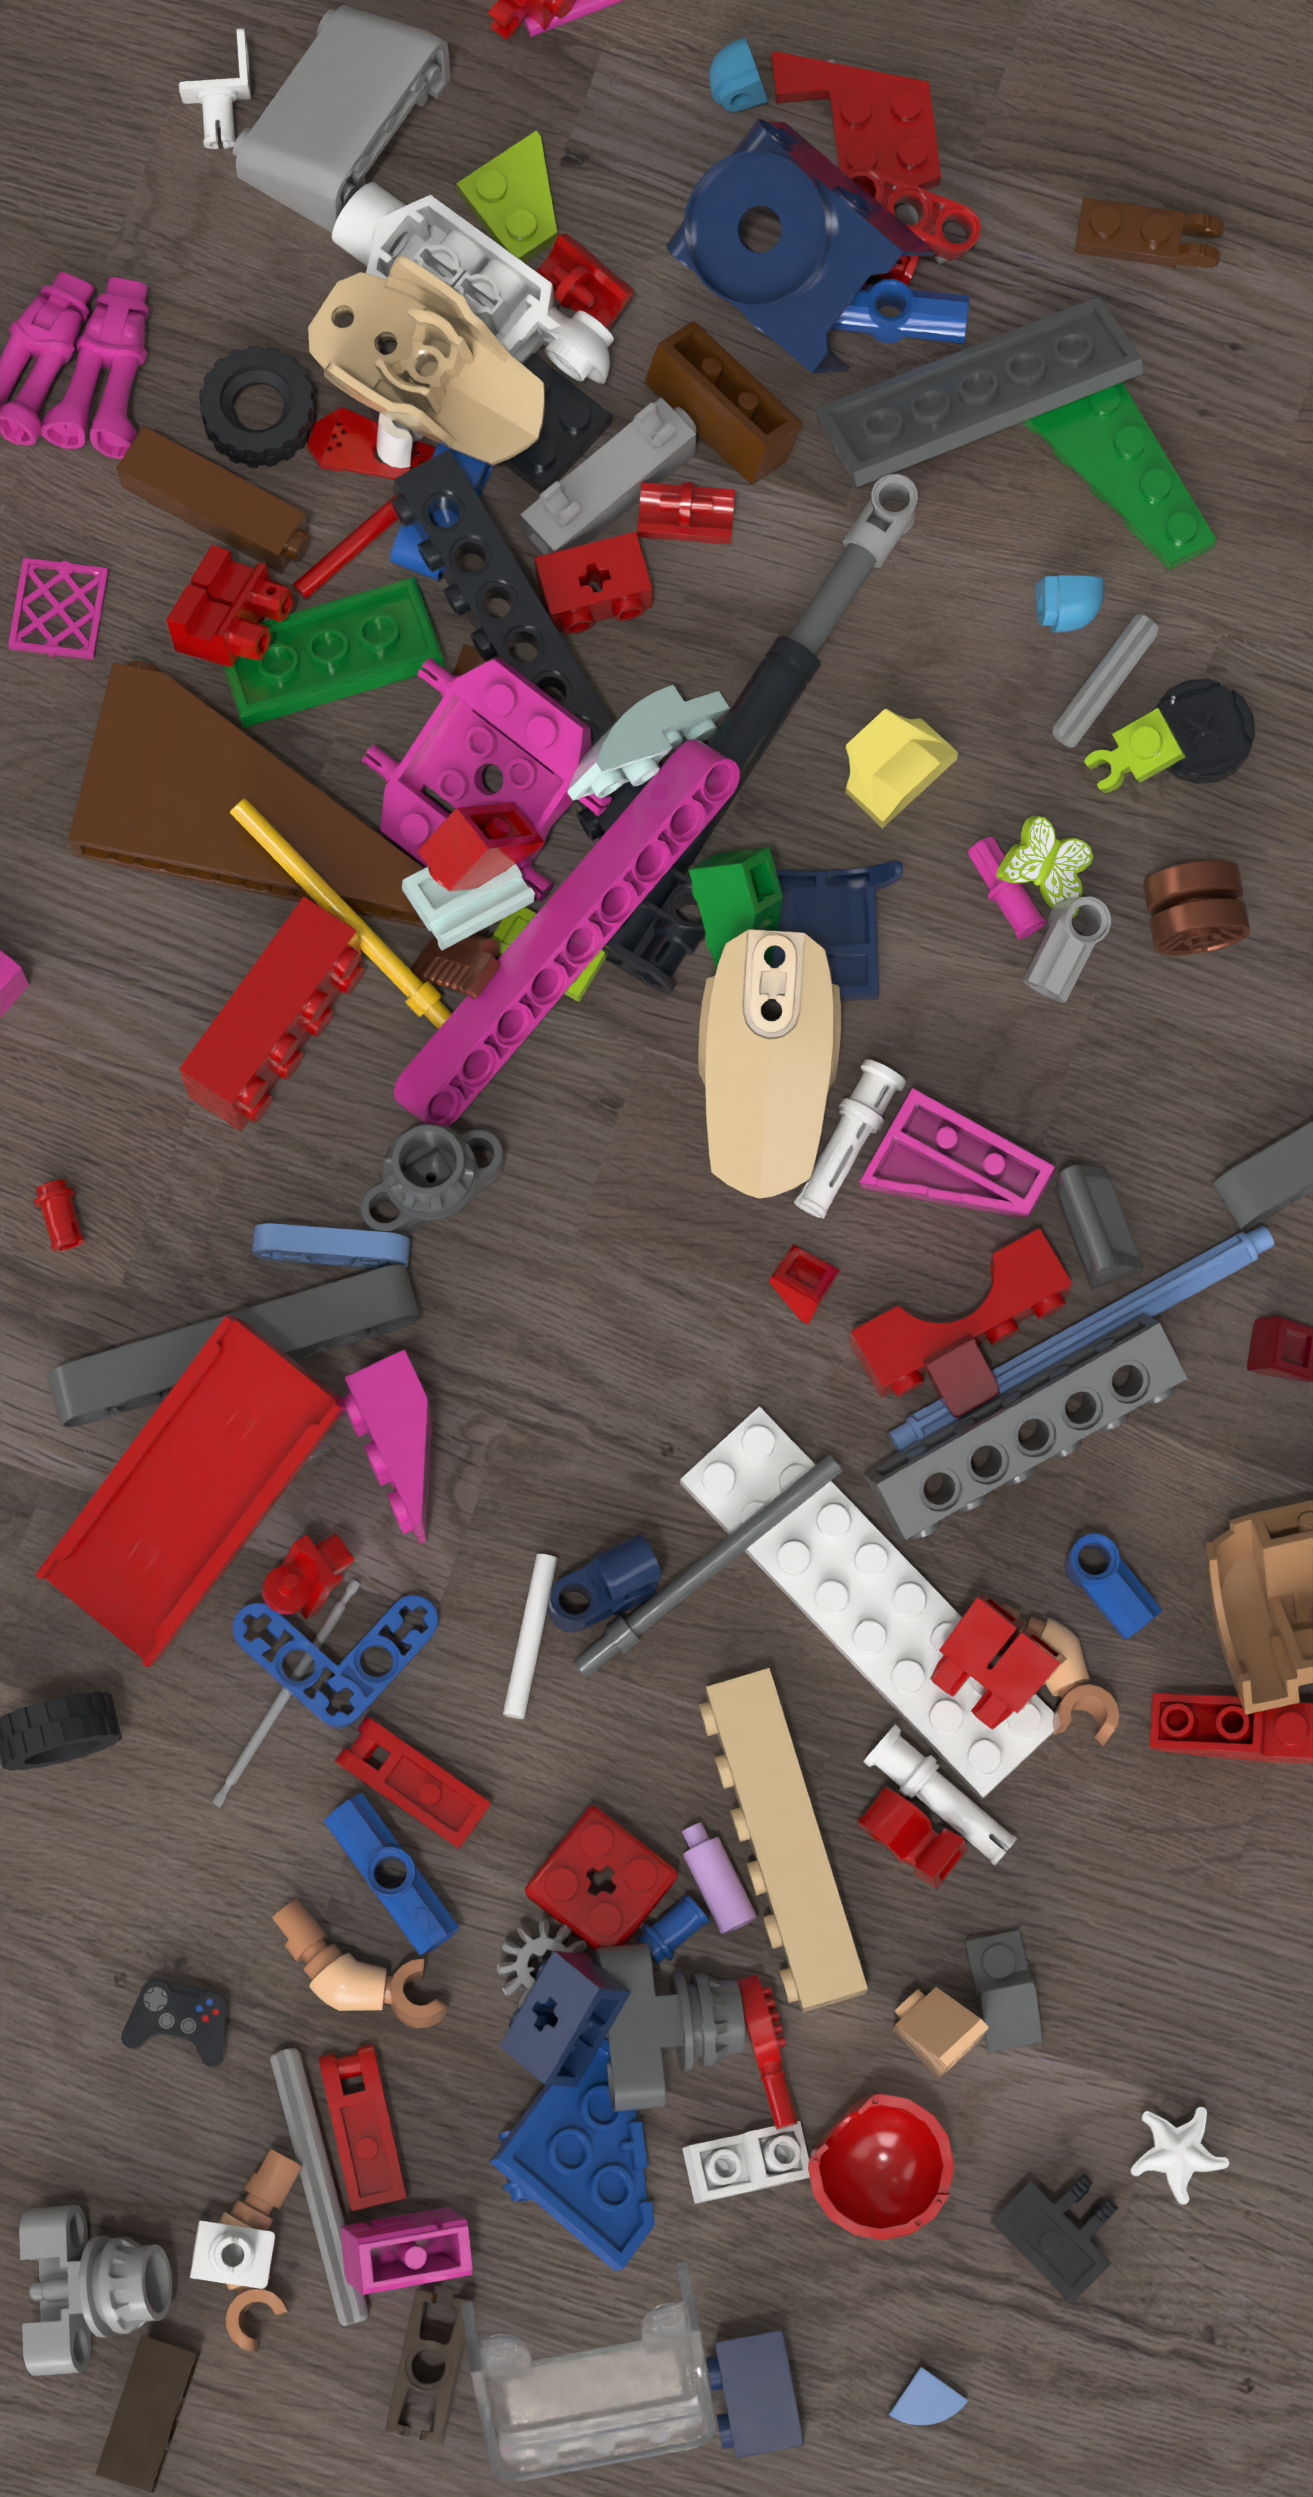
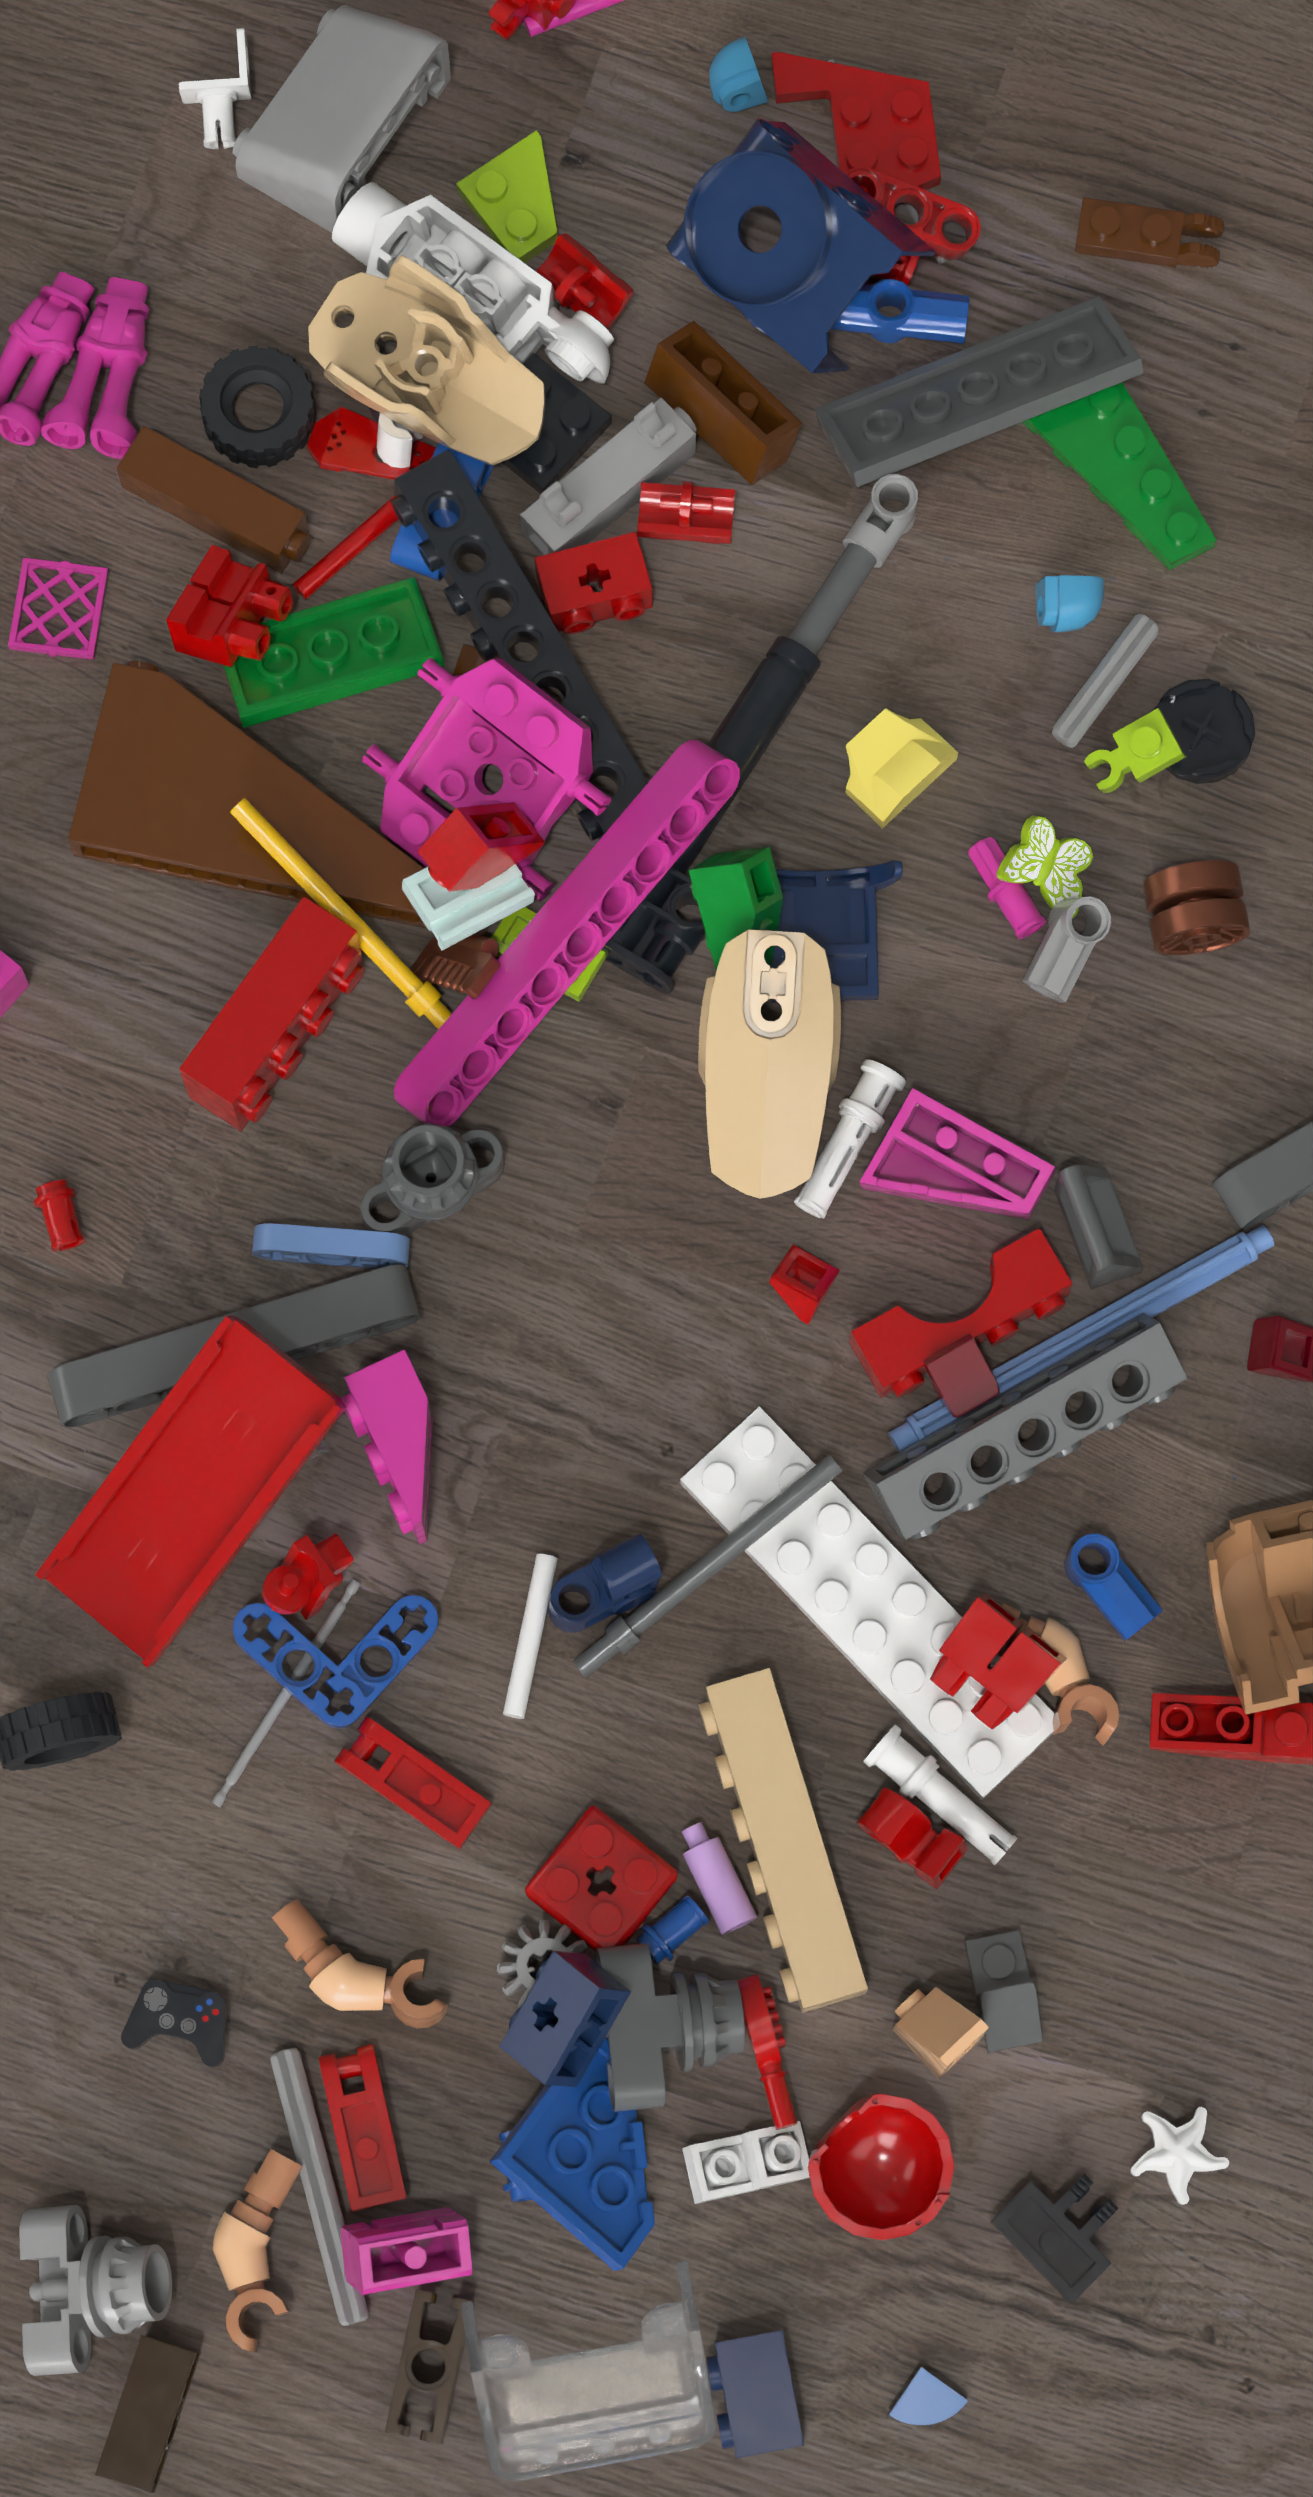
white bracket [189,2220,275,2289] -> none
blue piece [323,1793,460,1957] -> none
light aqua slope [567,685,730,800] -> none

